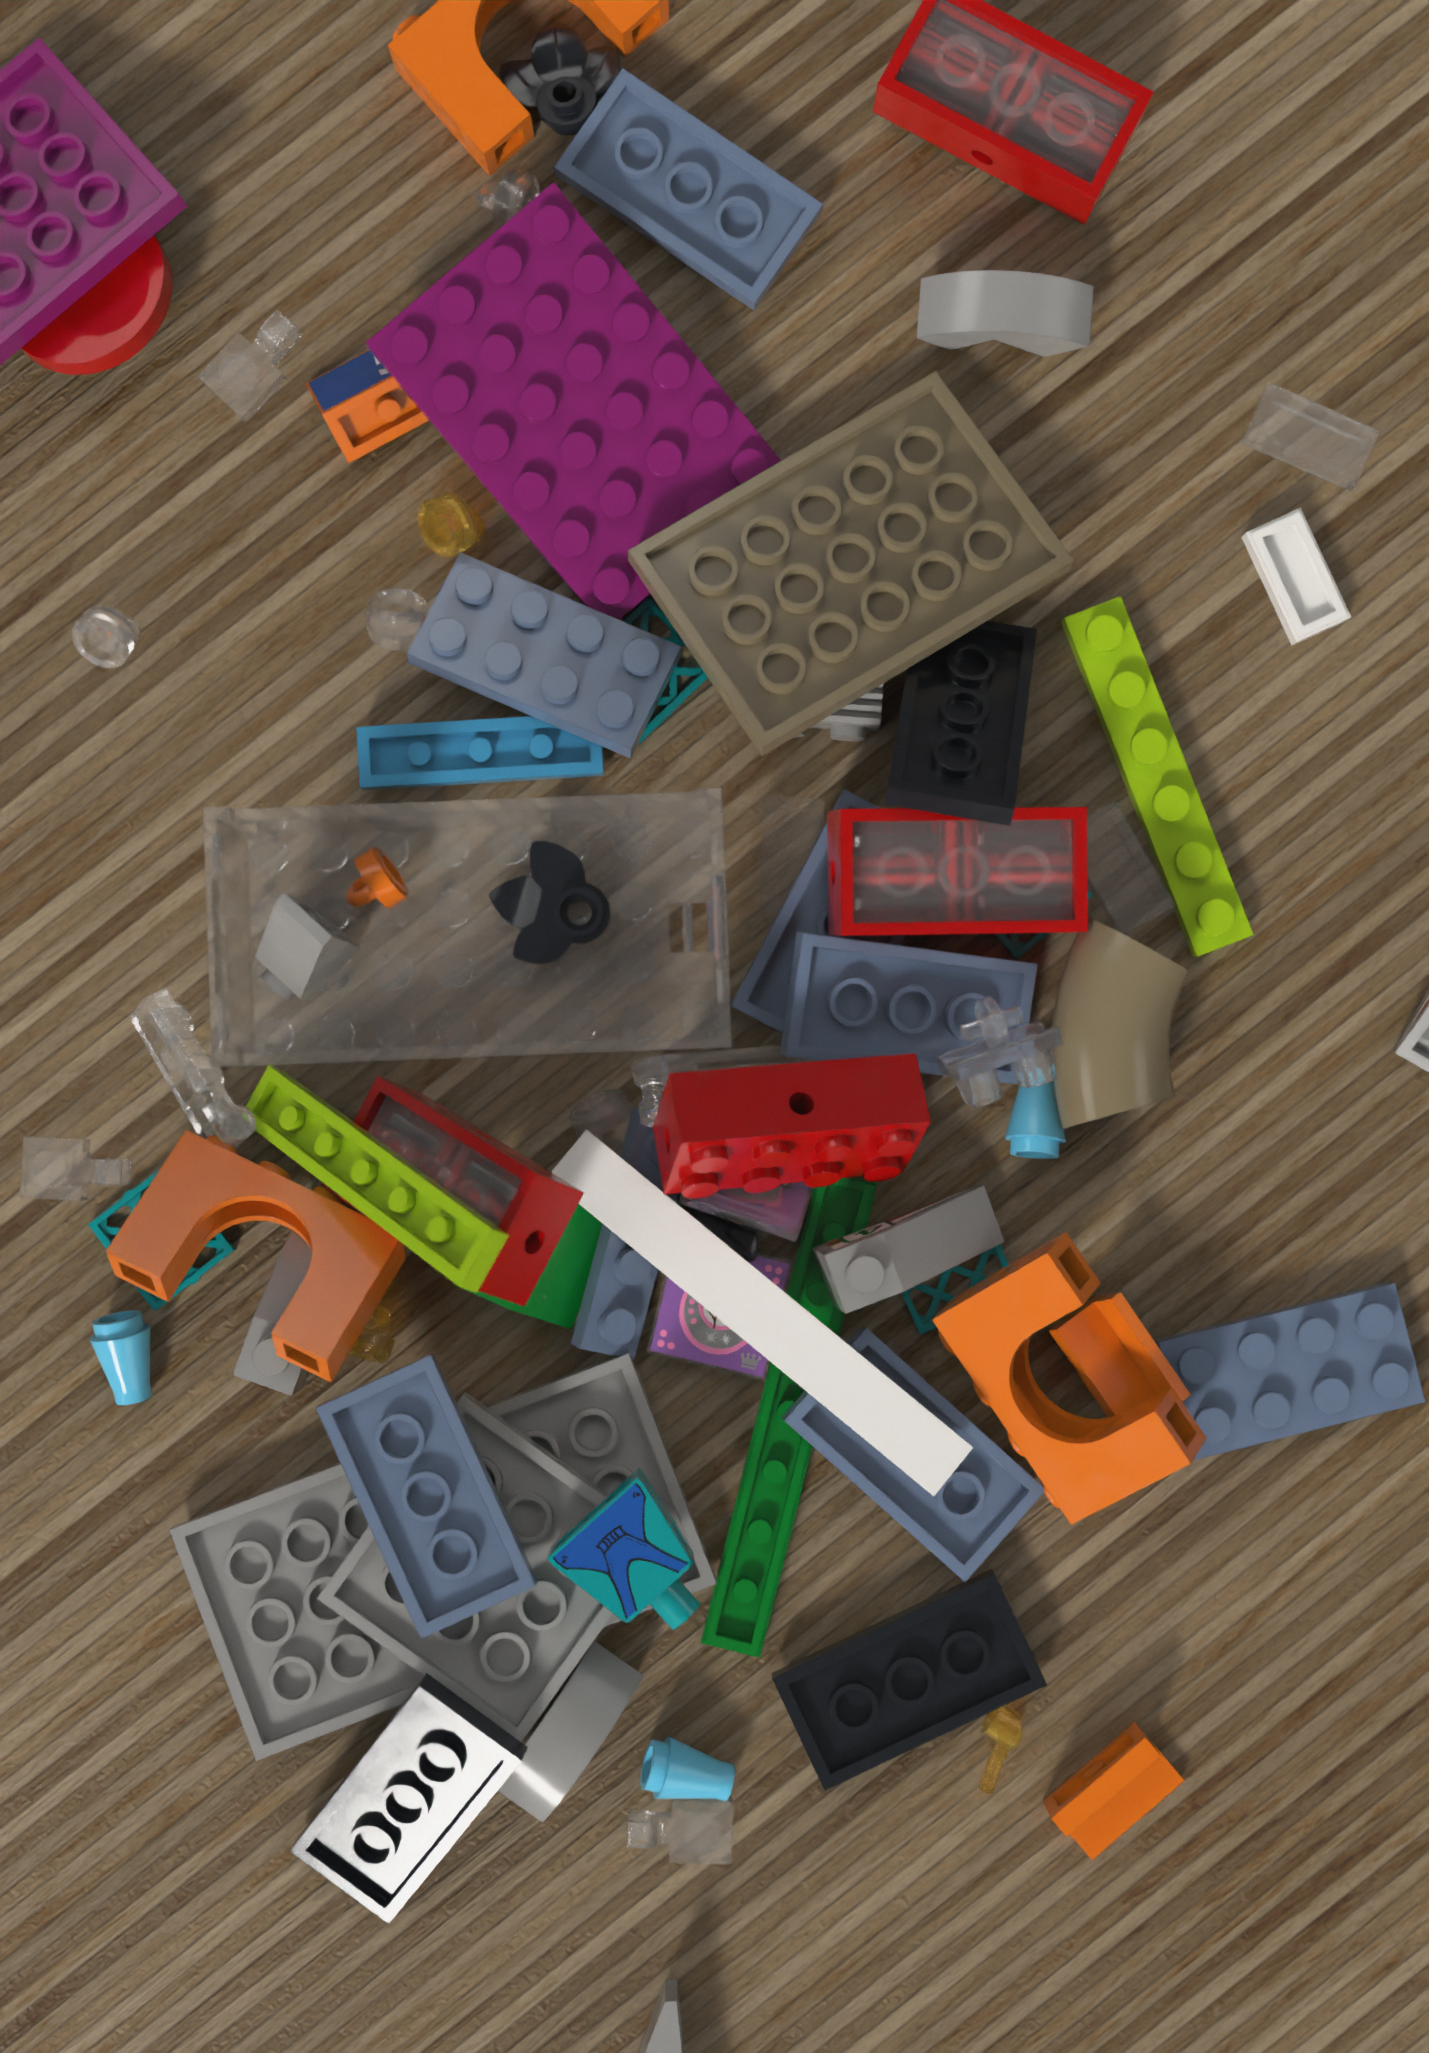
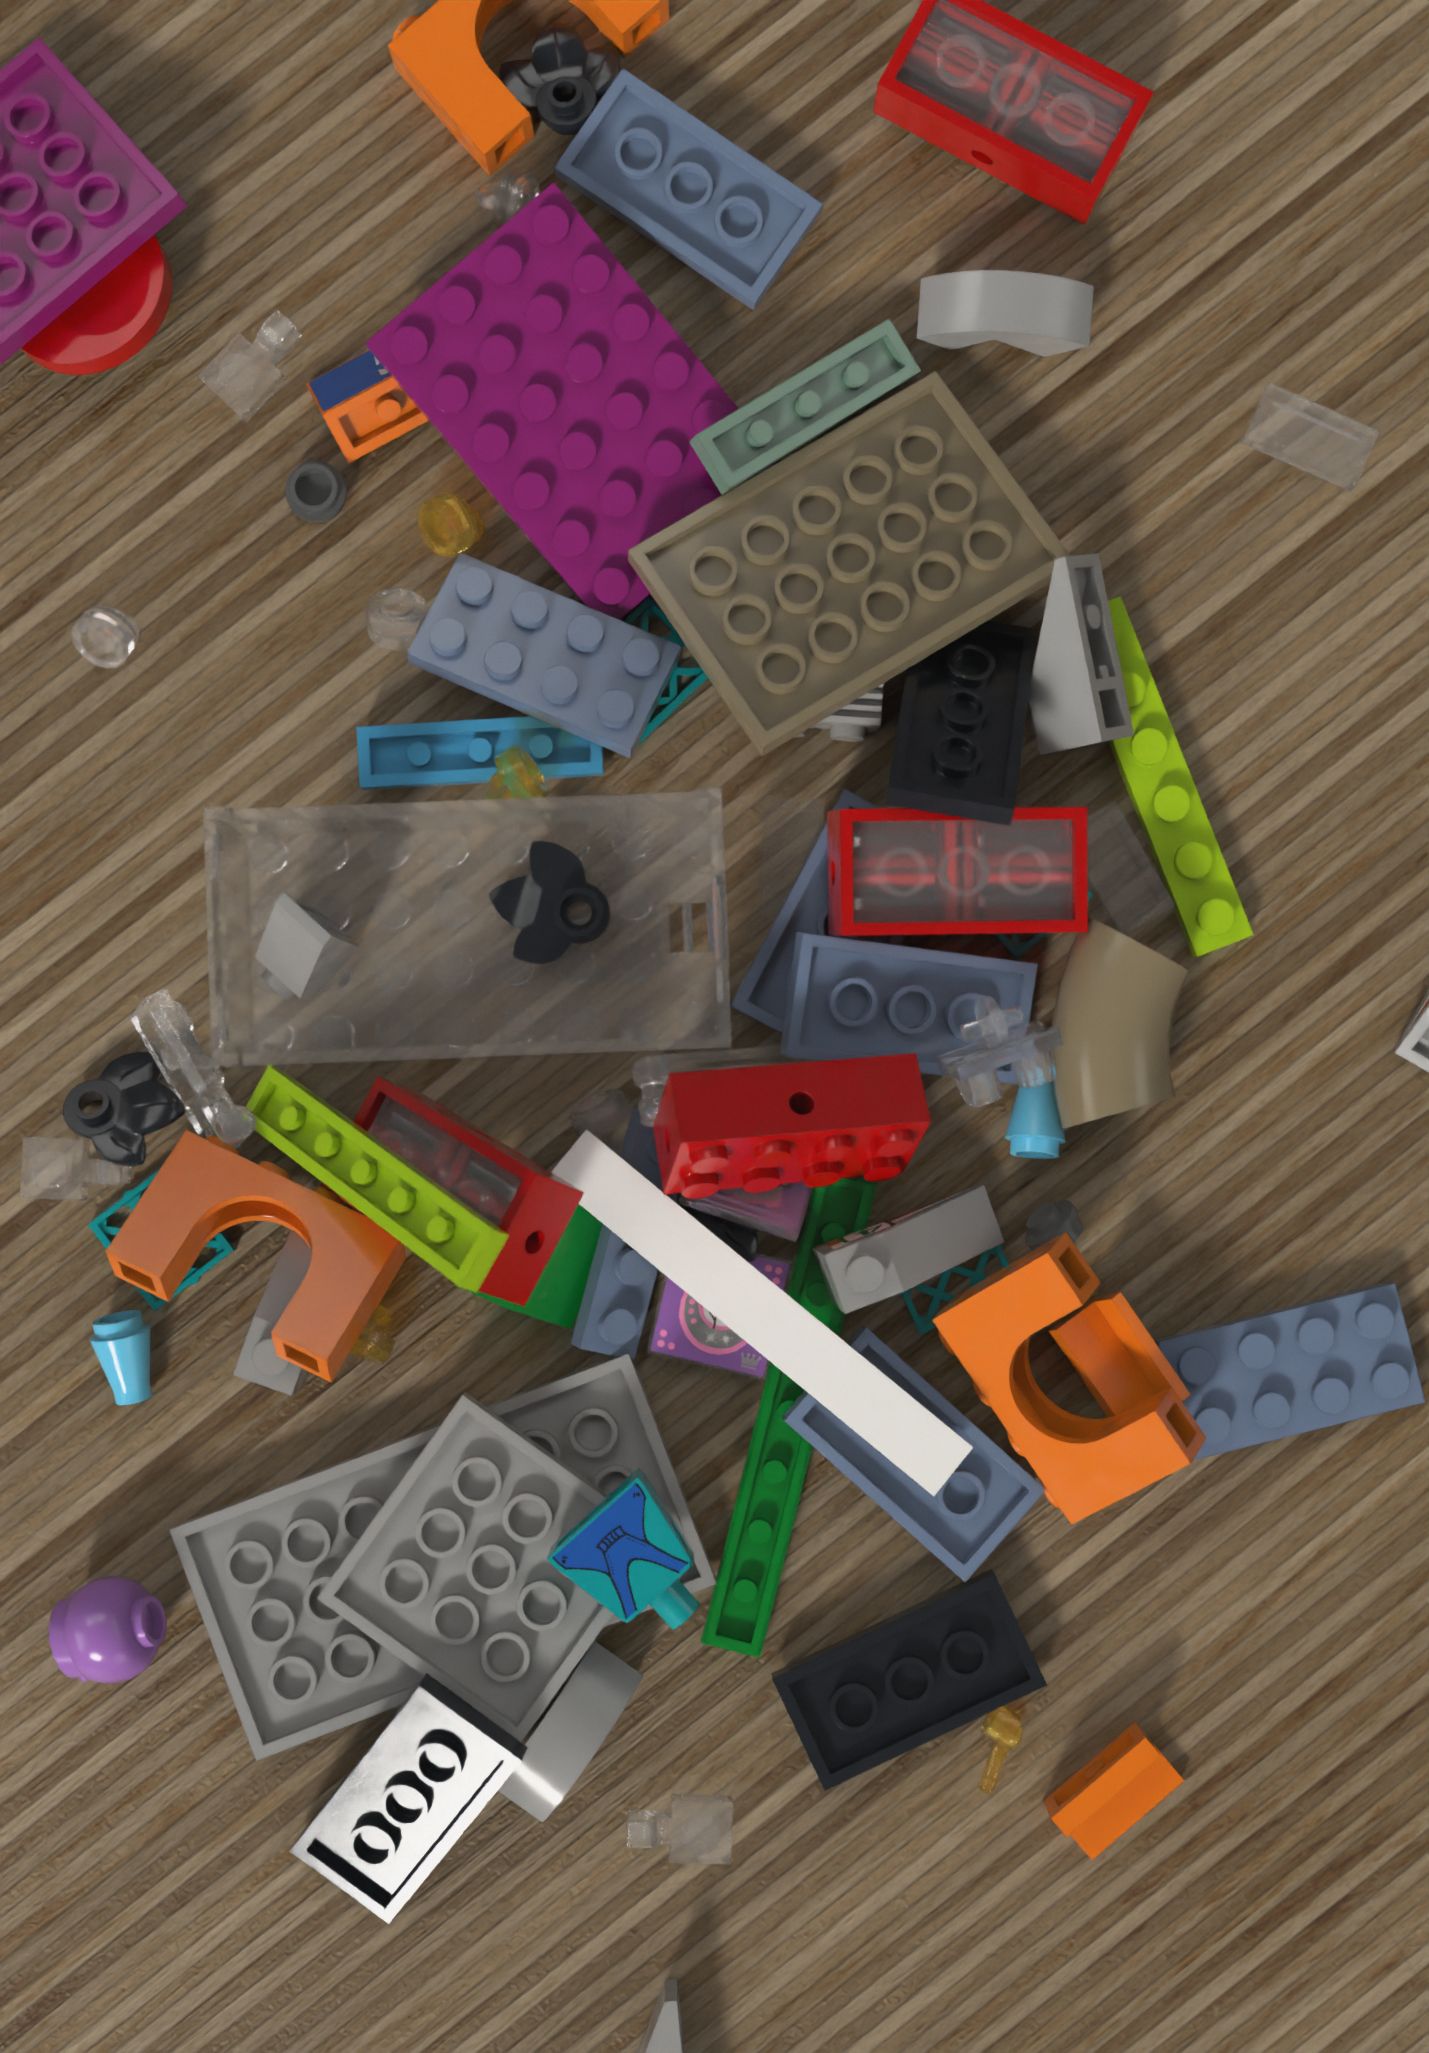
sand blue plate [316,1353,538,1639] -> none
orange tile [346,847,409,909] -> none
medium azure cone [640,1736,735,1801] -> none
white tile [1241,507,1351,646] -> none
none -> medium lavender piece [49,1576,167,1684]
none -> black plate [63,1052,186,1166]
none -> dark grey plate [285,461,347,523]
none -> clear yellow tile [486,745,548,808]
none -> sand green plate [689,319,921,495]
none -> dark grey plate [1025,1200,1083,1251]
none -> light grey slope [1029,553,1134,755]

